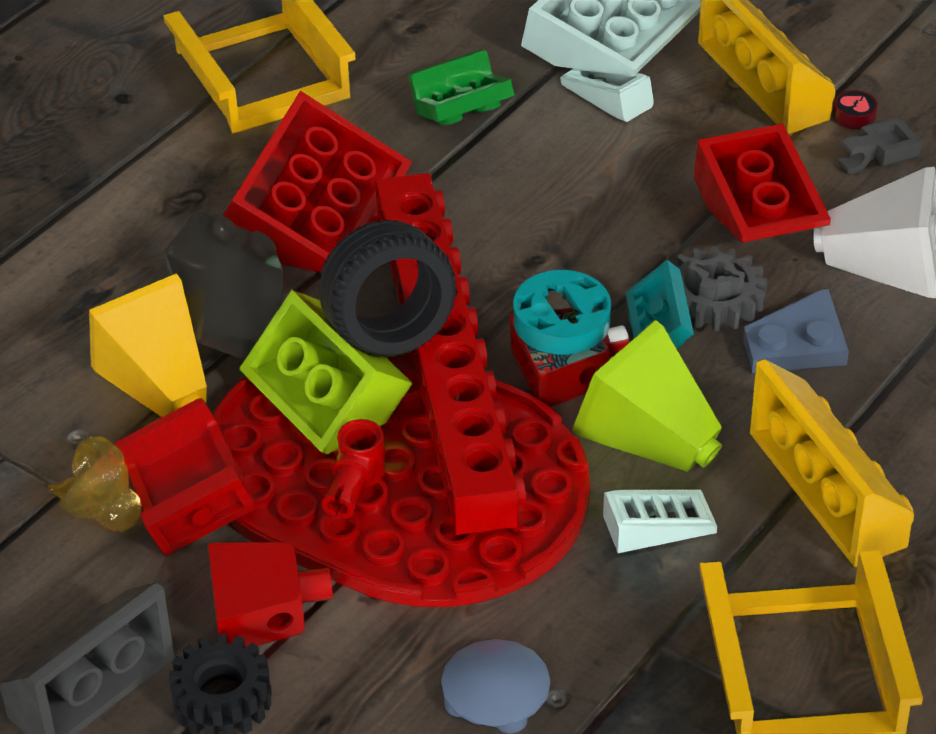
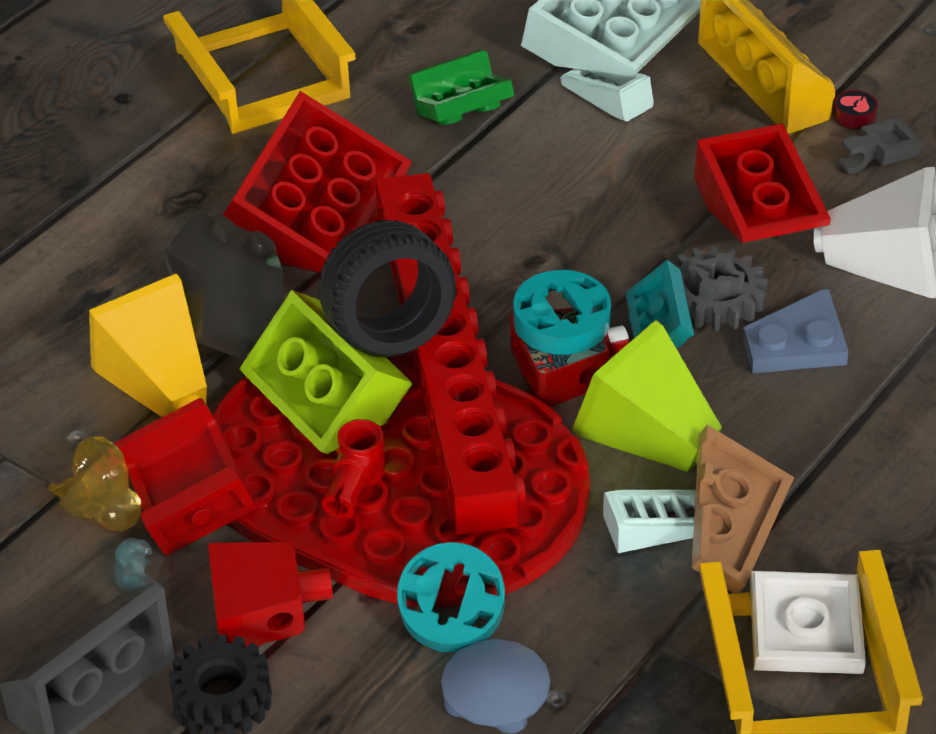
yellow slope [750,359,914,568] -> none
none -> clear light blue arm [115,538,165,591]
none -> teal piece [397,542,505,653]
none -> medium nougat wing [692,425,794,593]
none -> white plate [750,571,866,674]

